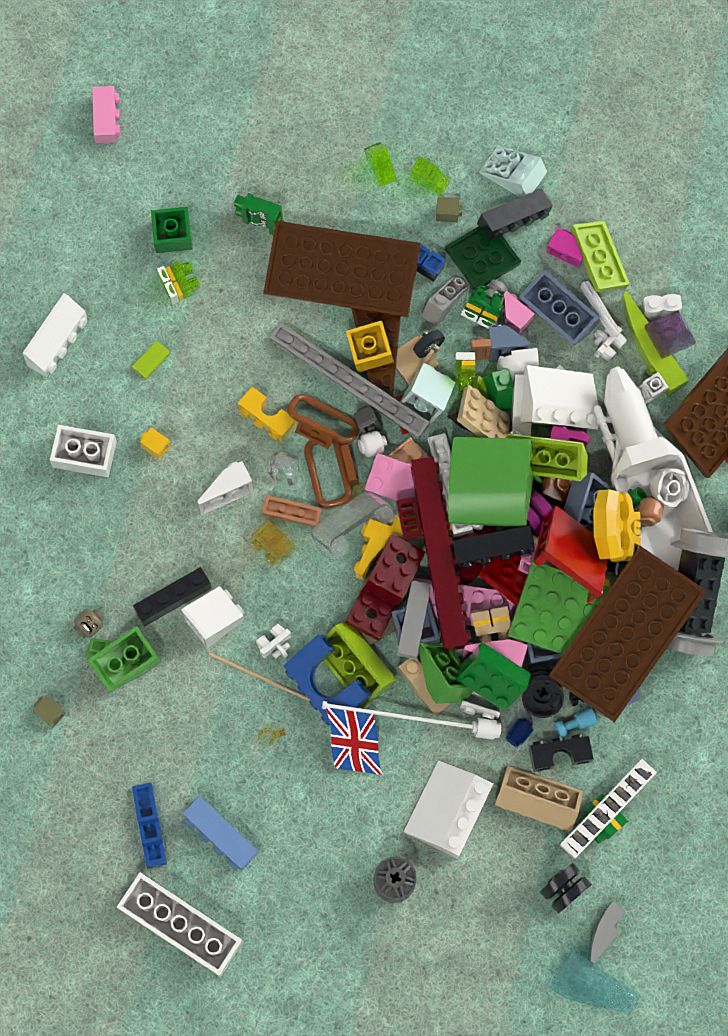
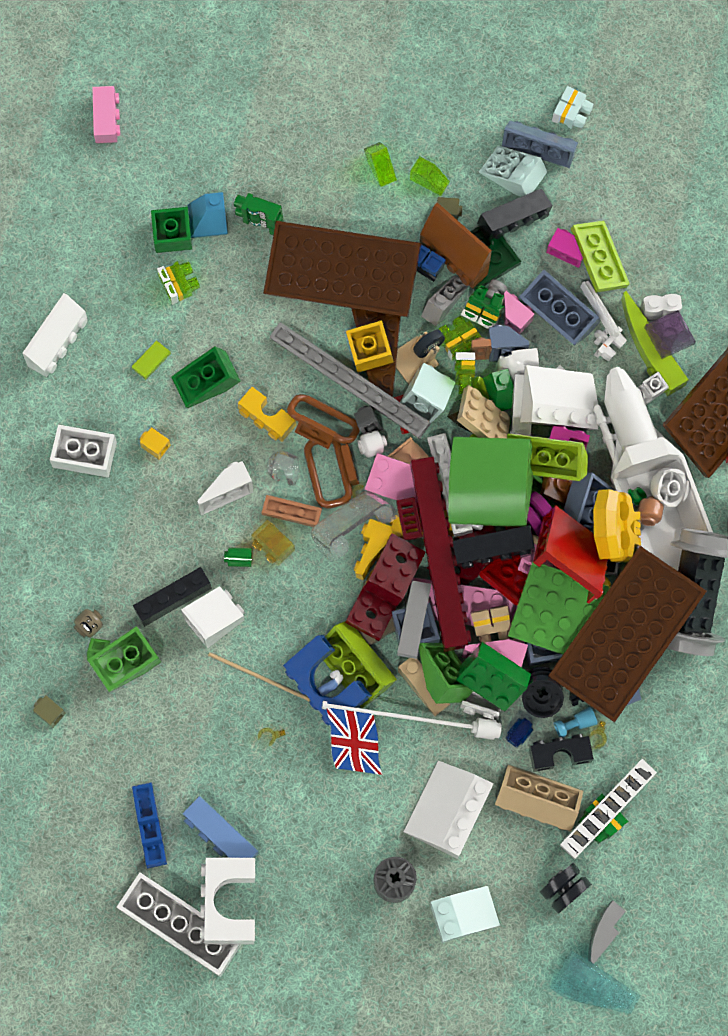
white hips [256,624,291,659] -> none
none -> green slope [171,346,241,408]
none -> dark azure slope [188,192,228,238]
none -> white arch [200,858,255,944]
none -> green brick [224,547,252,567]
none -> medium blue arm [318,670,343,696]
none -> dark orange slope [420,203,492,289]
none -> light aqua slope [430,886,500,943]
none -> clear neon green hips [438,316,481,361]
none -> sand blue slope [502,121,578,168]
none -> light aqua hips [552,86,594,129]
none -> clear yellow piece [589,721,607,749]

